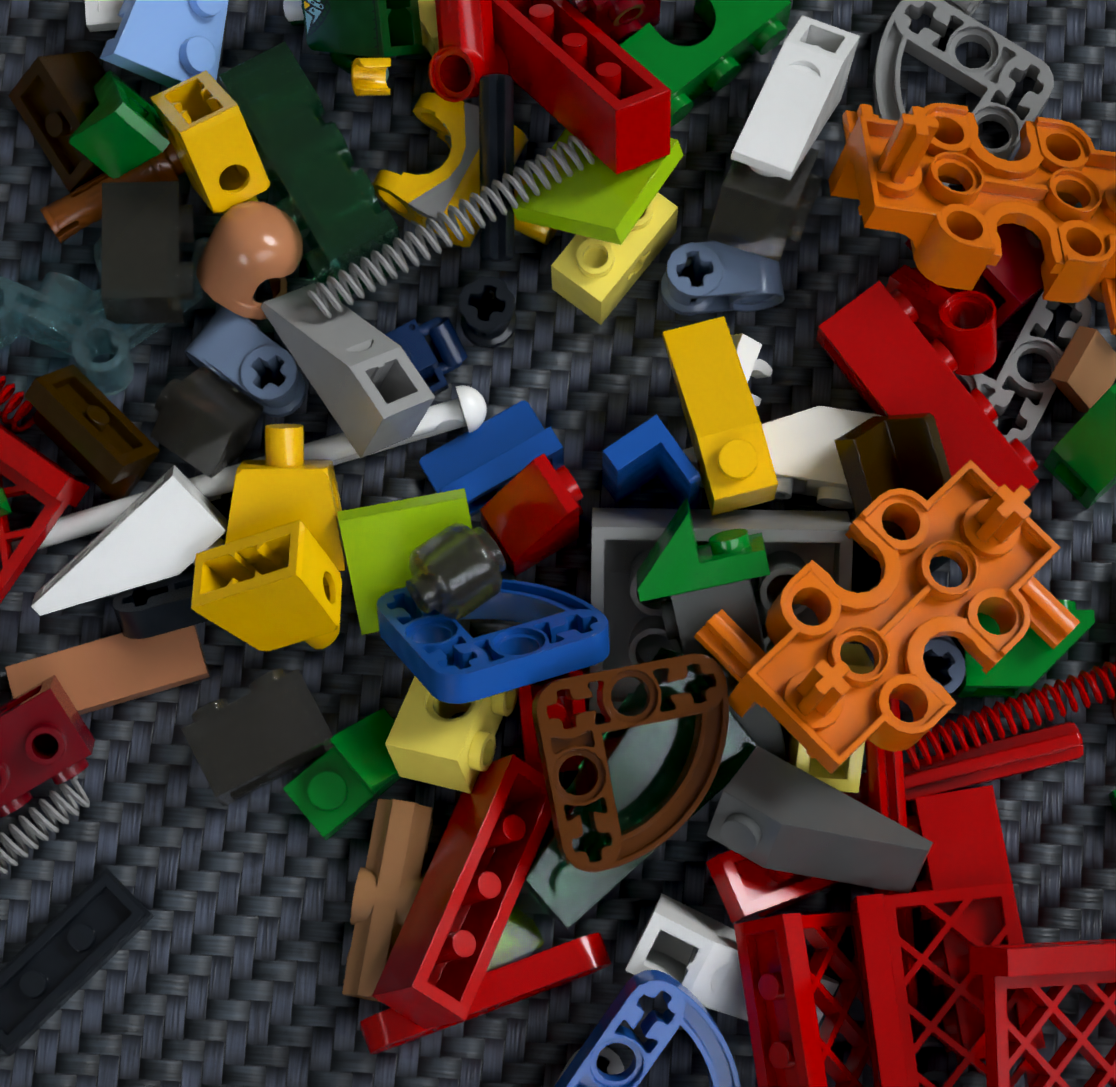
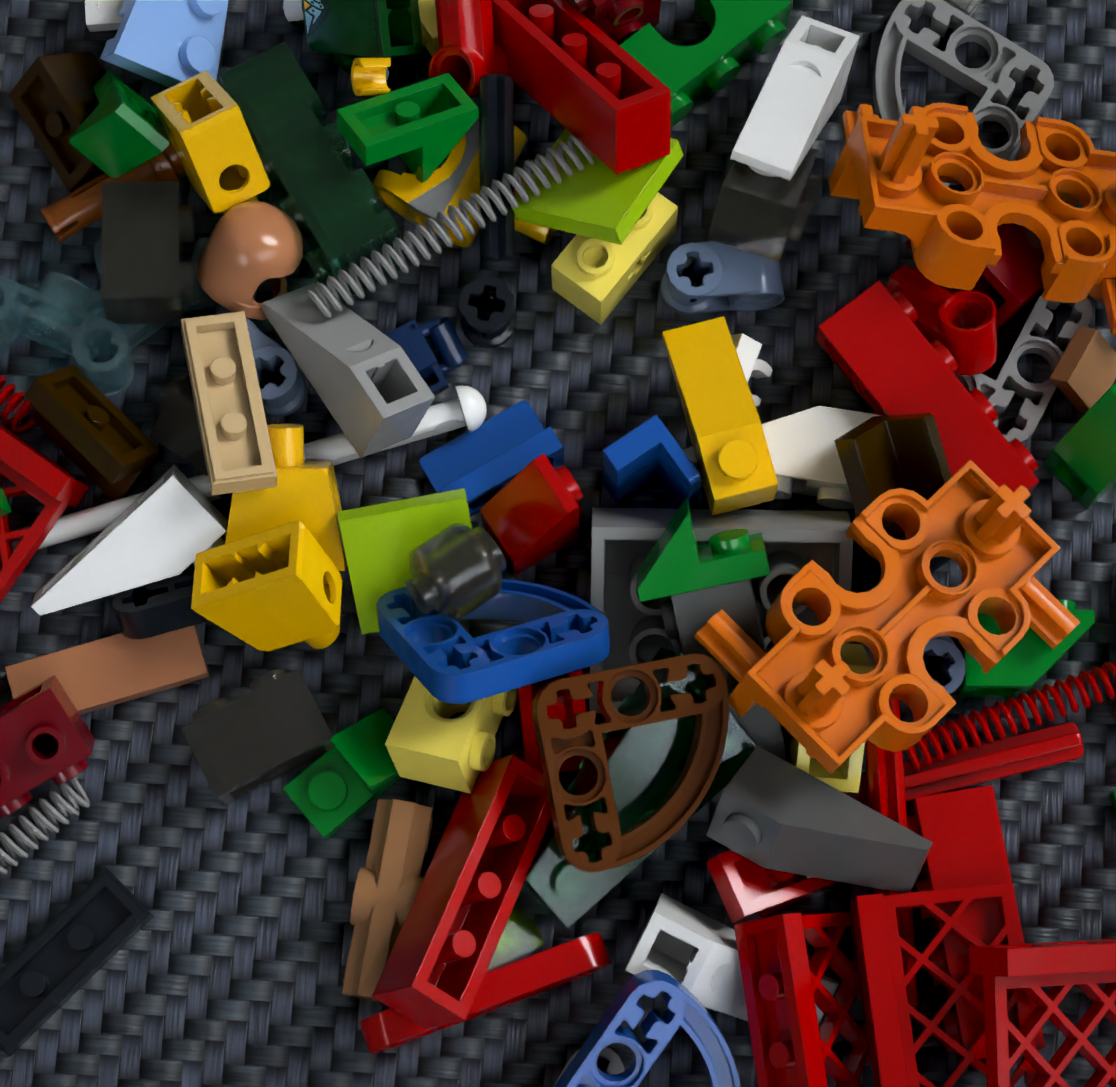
none -> tan tile [181,311,277,496]
none -> green slope [337,72,479,183]

